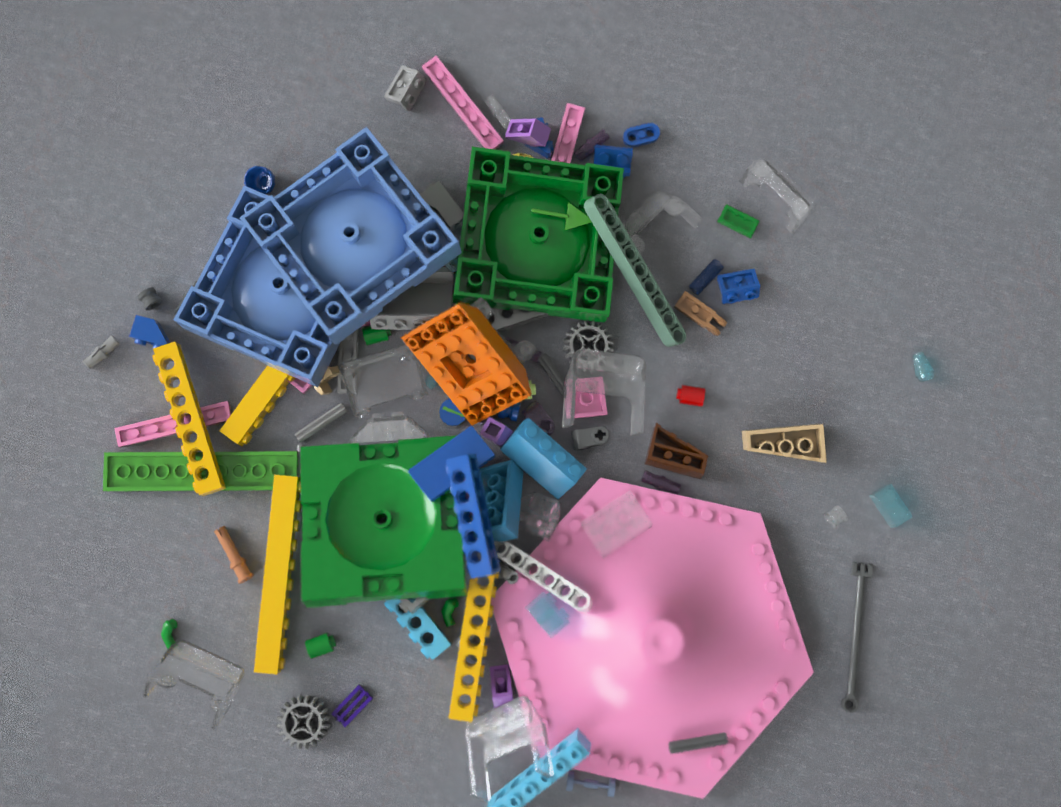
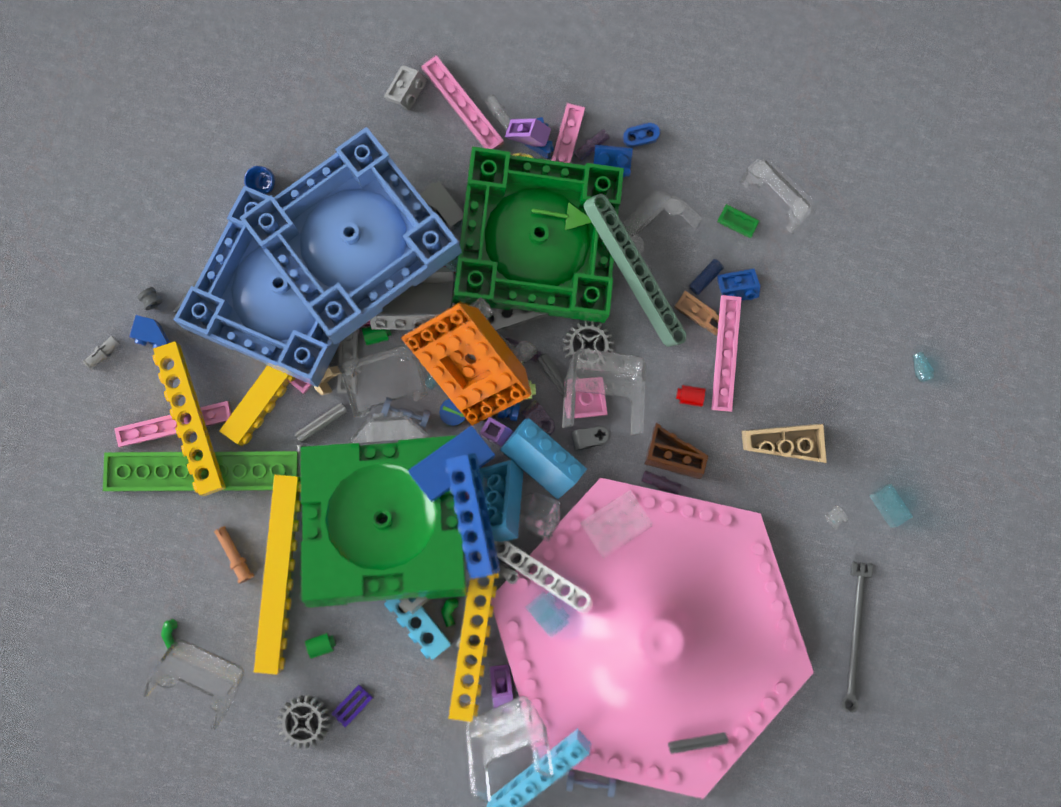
none -> sand blue wheel [380,397,431,429]
none -> bright pink plate [711,295,742,412]

